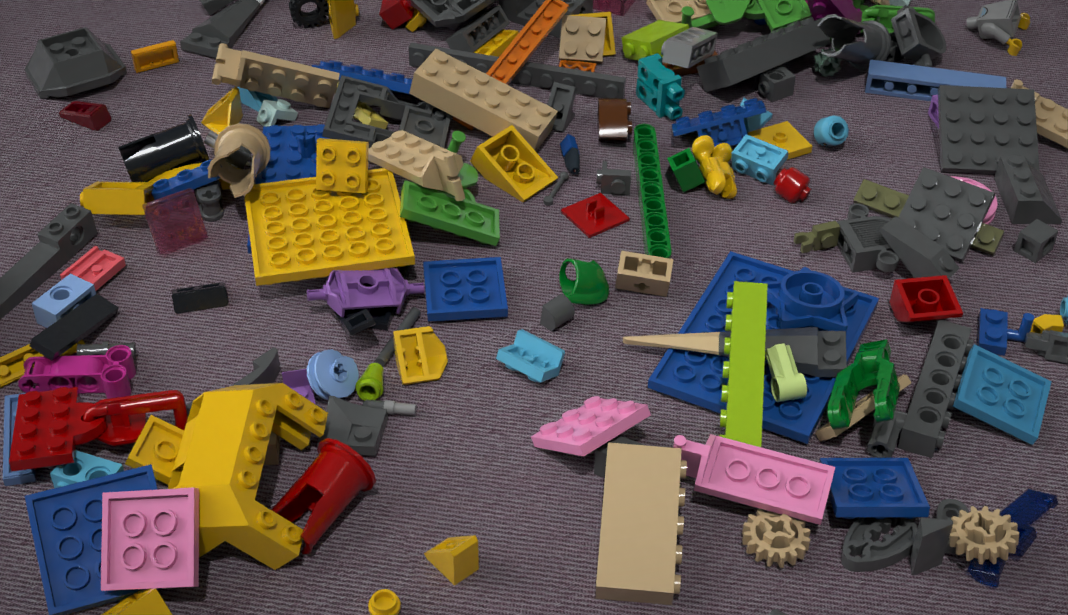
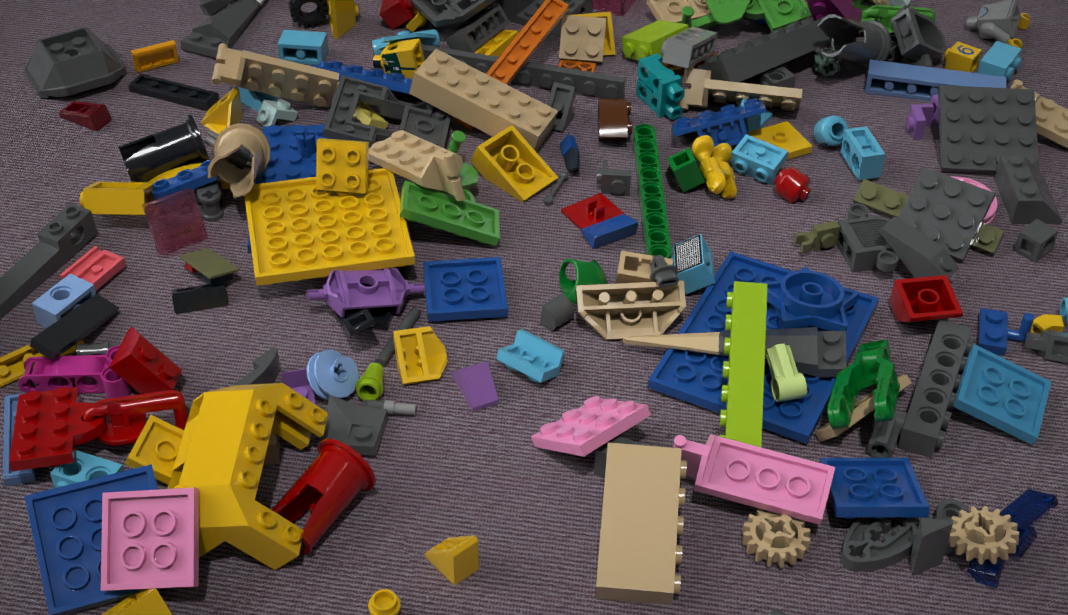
none -> red slope [109,327,182,394]
none -> black tile [128,74,220,111]
none -> olive piece [179,248,239,286]
none -> medium azure brick [278,30,328,65]
none -> medium azure pin [372,29,440,55]
none -> yellow torso [373,39,425,78]
none -> medium lavender slope [451,361,499,412]
none -> tan wedge [576,280,686,340]
none -> blue slope [581,214,638,249]
none -> dark grey piece [650,255,679,288]
none -> brick [671,234,715,294]
none -> tan hinge [679,65,803,111]
none -> medium azure brick [840,126,885,180]
none -> medium lavender bracket [906,104,935,140]
none -> yellow brick [944,41,982,73]
none -> medium azure brick [978,41,1023,81]

